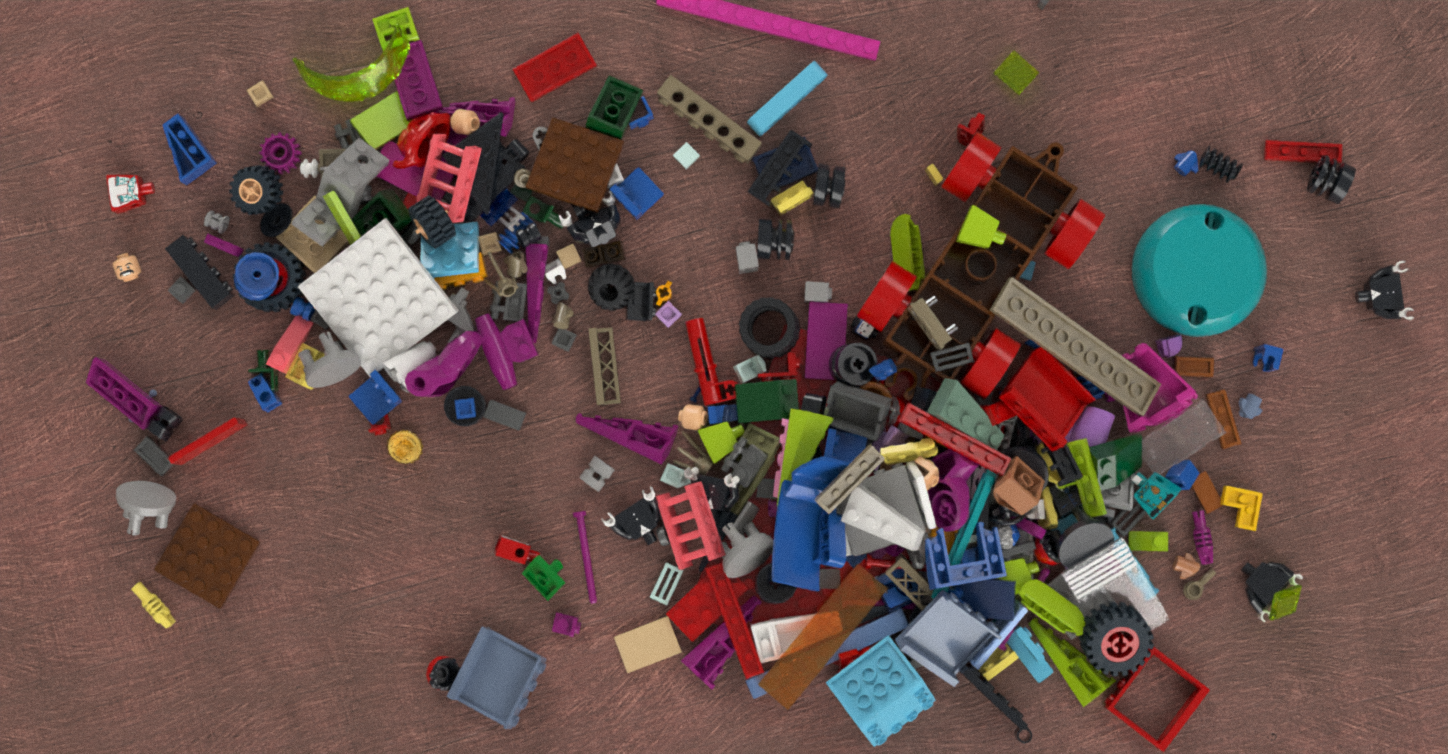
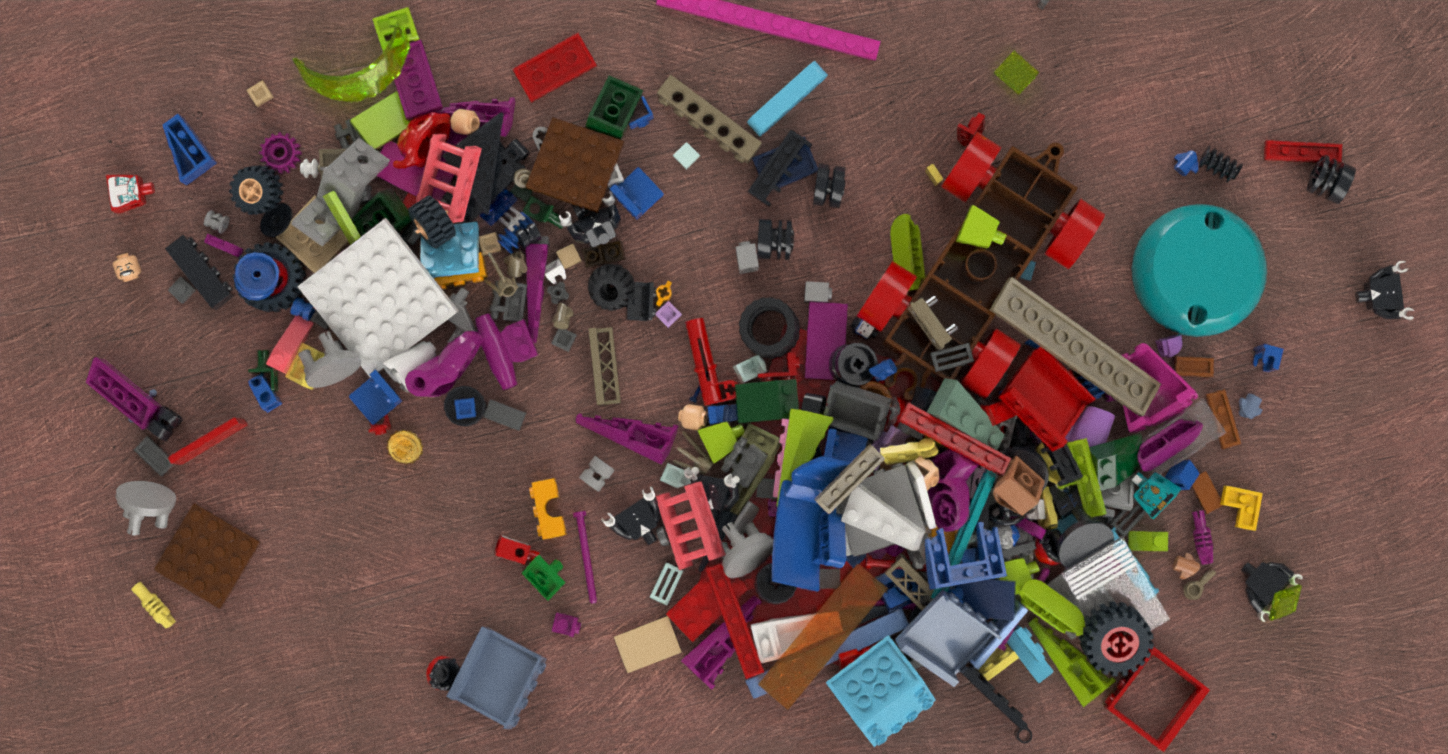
light yellow bracket [771,181,814,216] -> none
none -> light orange arch [529,478,567,540]
none -> magenta brick [1137,419,1203,471]

